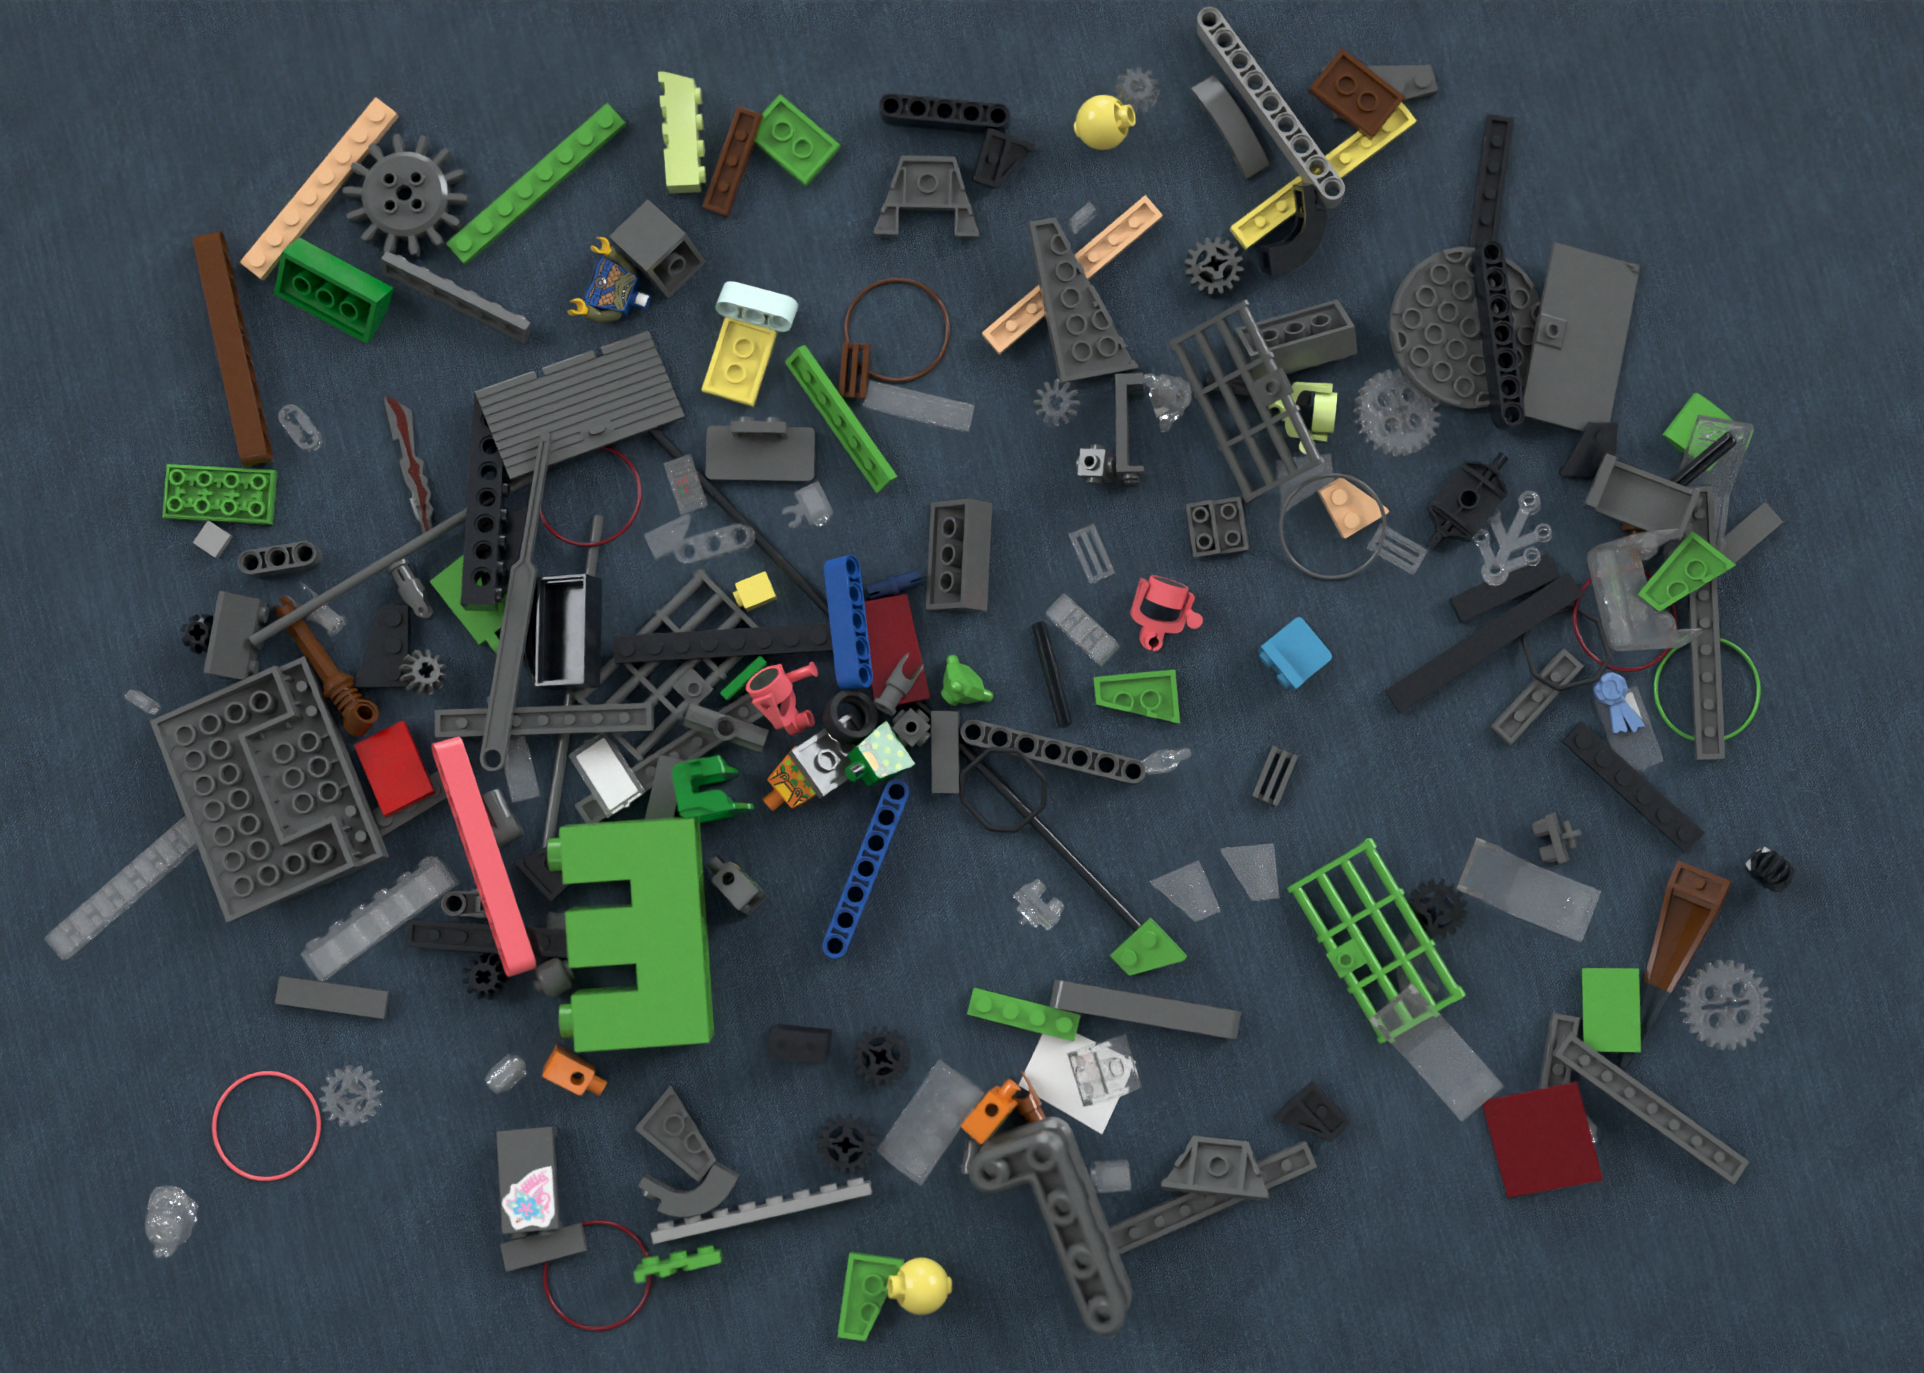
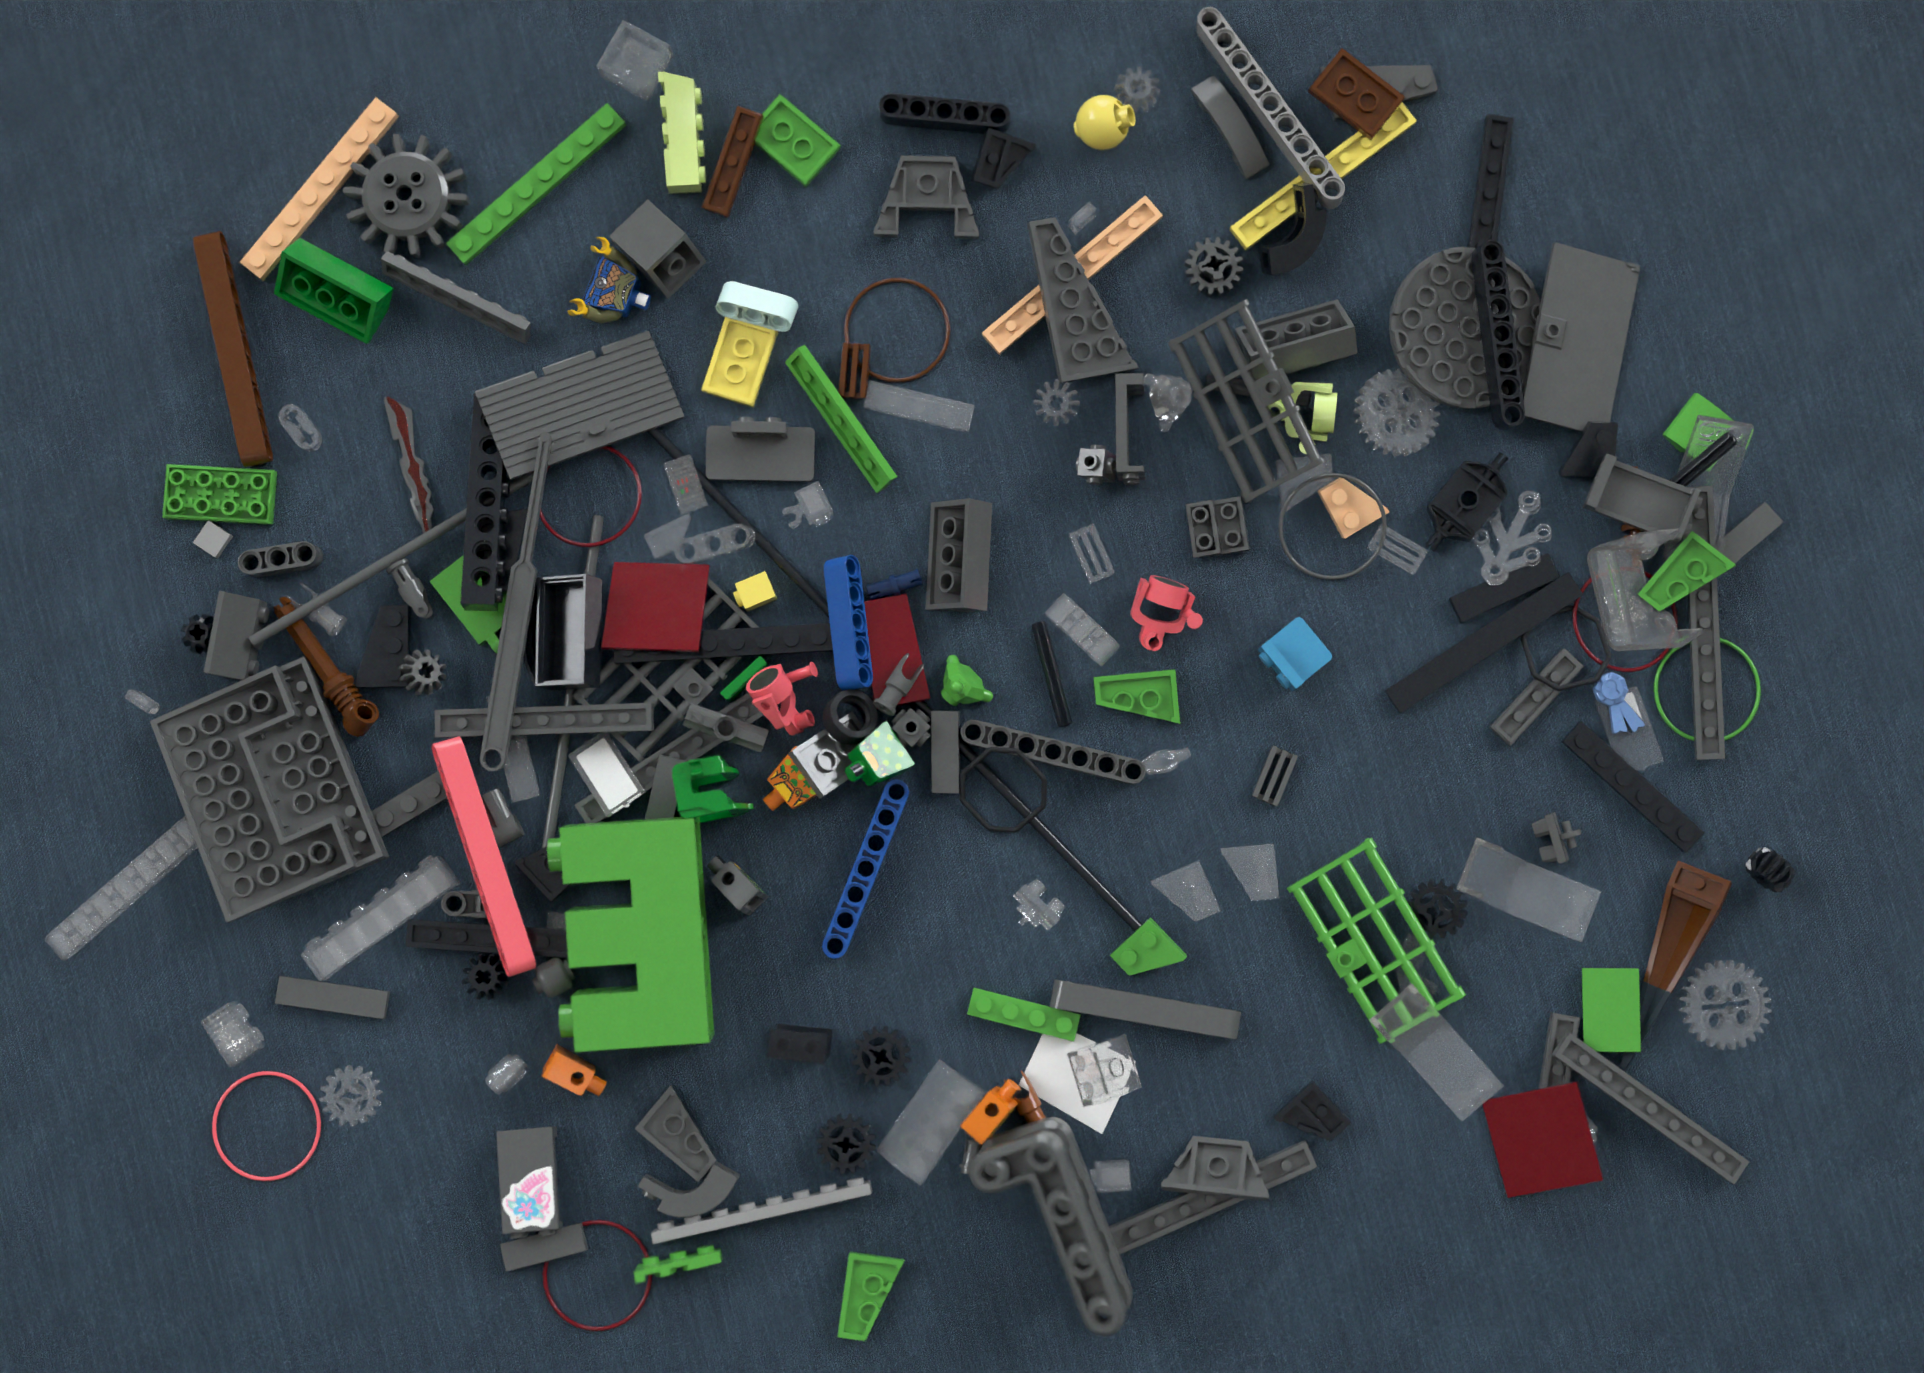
clear hair [145,1186,199,1258] -> none
red tile [354,720,436,818] -> none
light yellow brick [887,1258,952,1315] -> none
none -> clear brick [201,1002,265,1068]
none -> clear brick [597,20,674,101]
none -> dark red piece [601,562,710,652]

